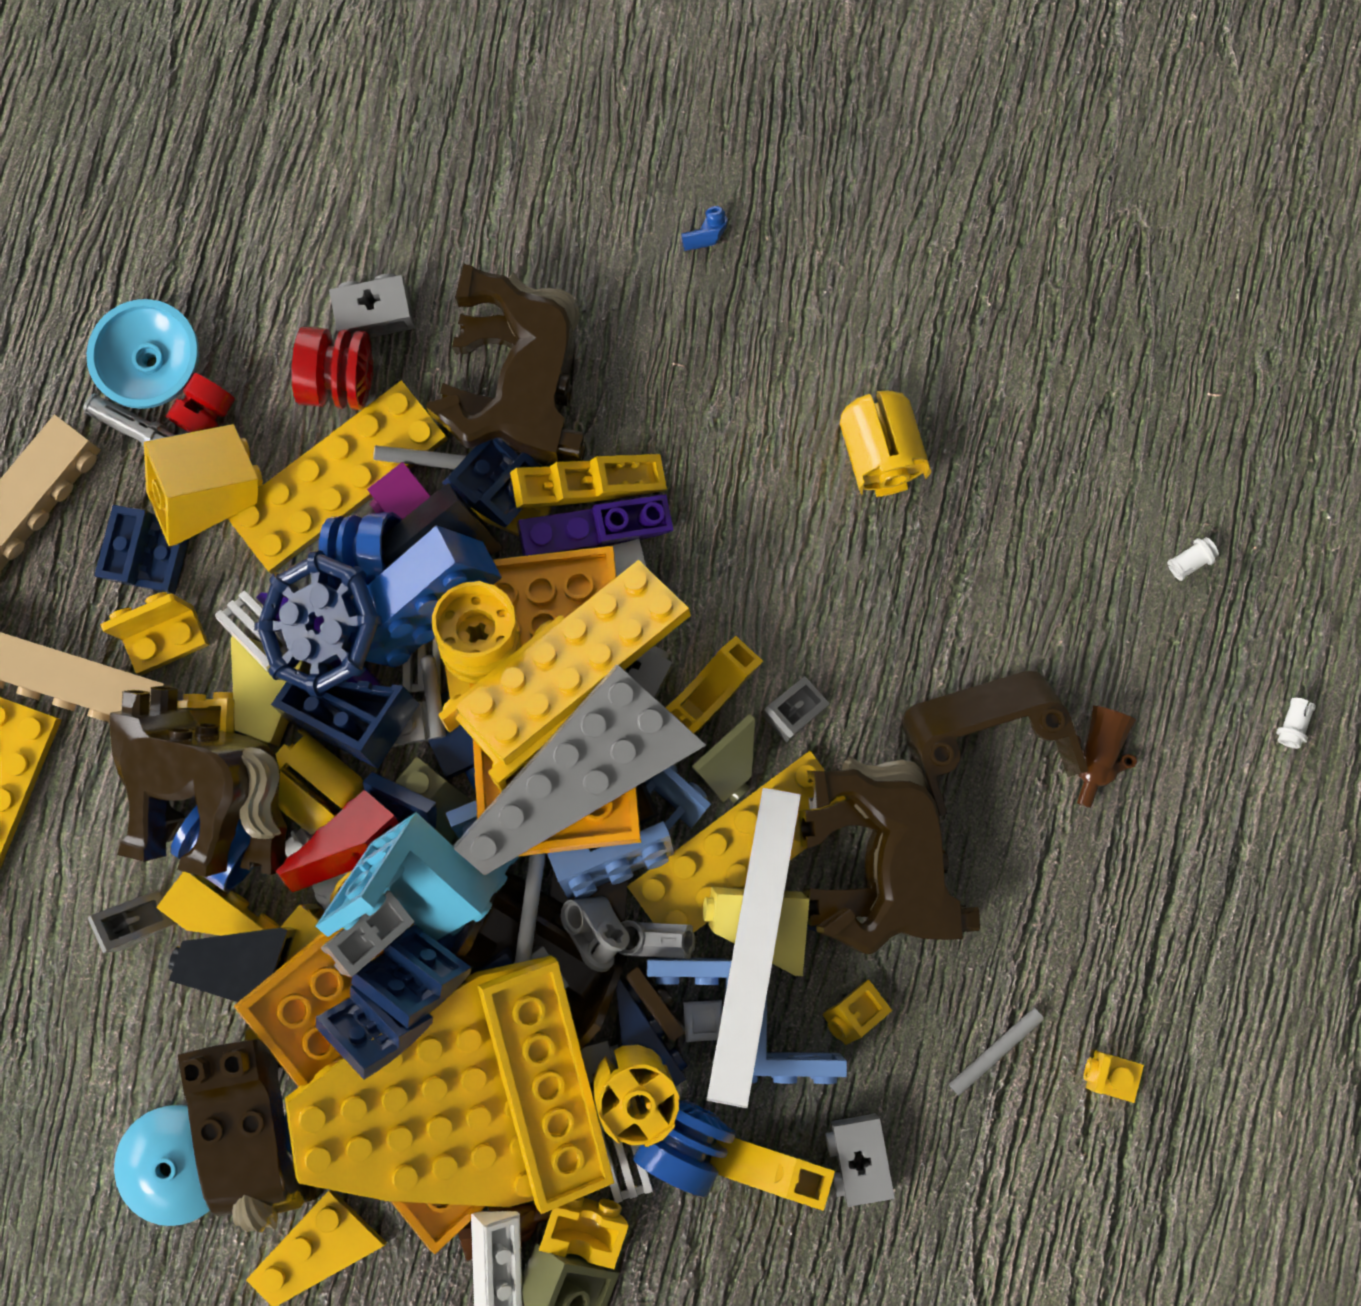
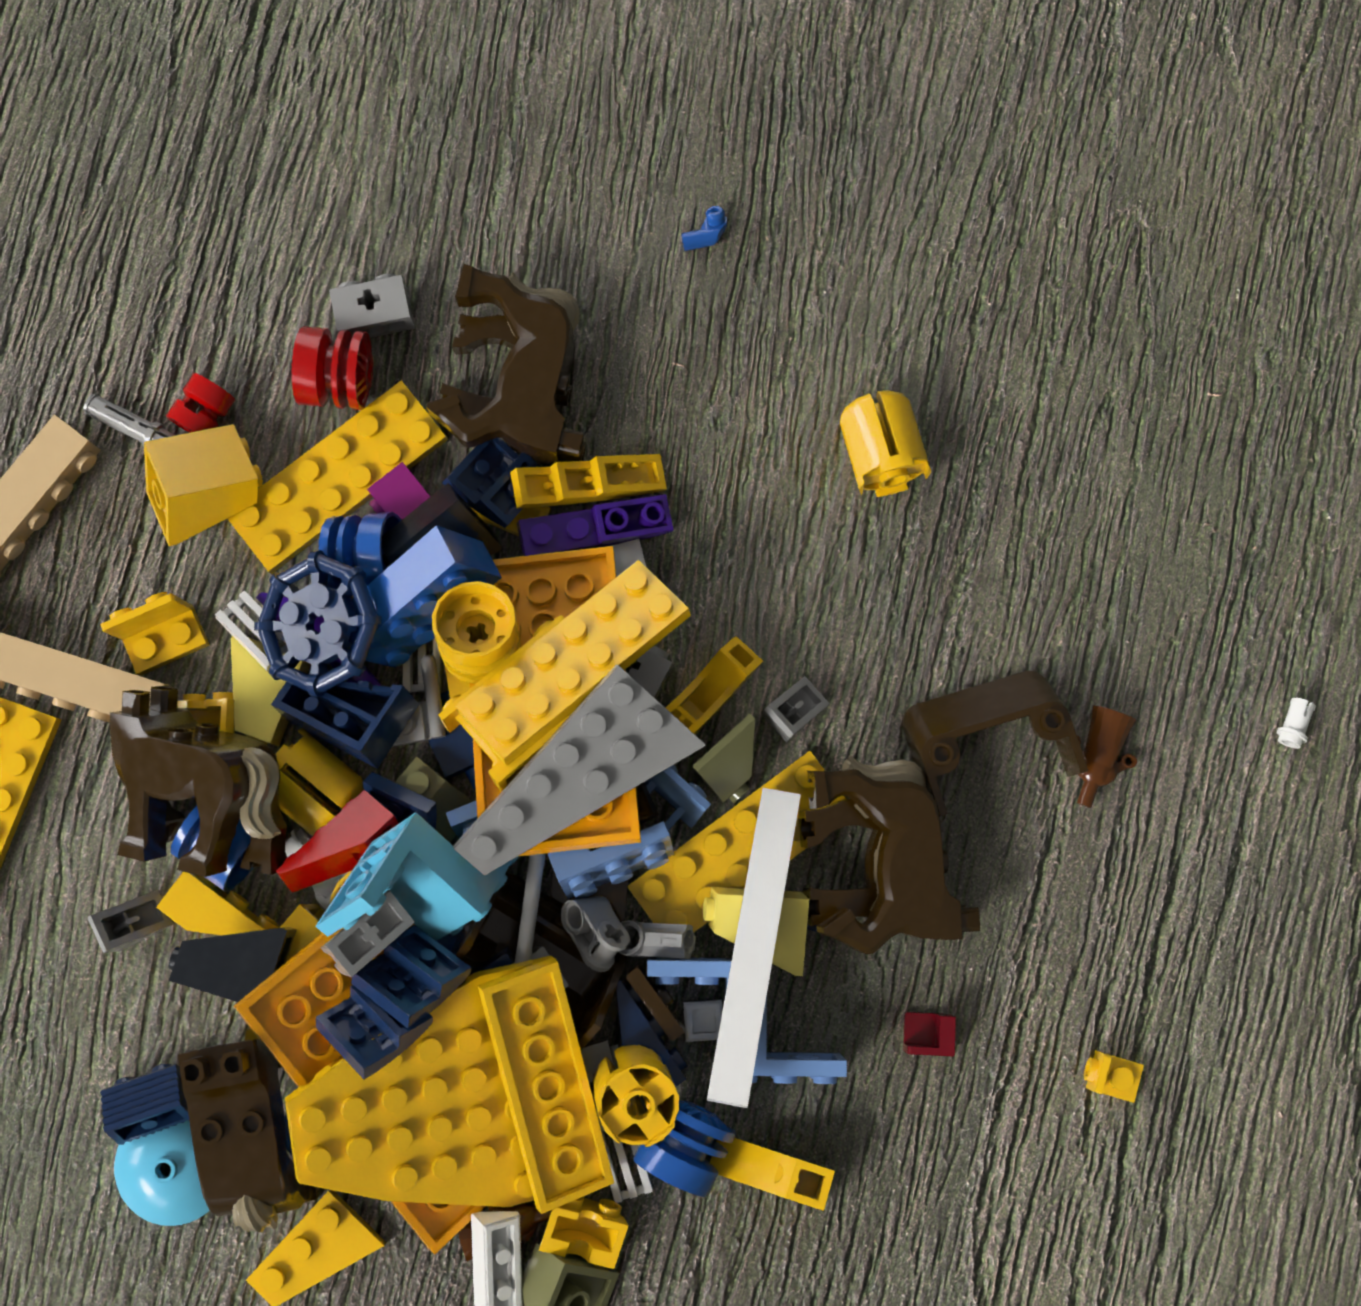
medium azure dish [87,299,199,409] -> none
dark blue slope [94,505,189,595] -> none
light grey bar [373,445,466,469] -> none
yellow bracket [823,979,893,1045] -> none
light grey brick [825,1113,895,1207] -> none
light grey bar [948,1008,1044,1096] -> none
white pin [1167,537,1219,581] -> none
none -> dark blue brick [100,1064,189,1145]
none -> dark red panel [903,1012,956,1057]

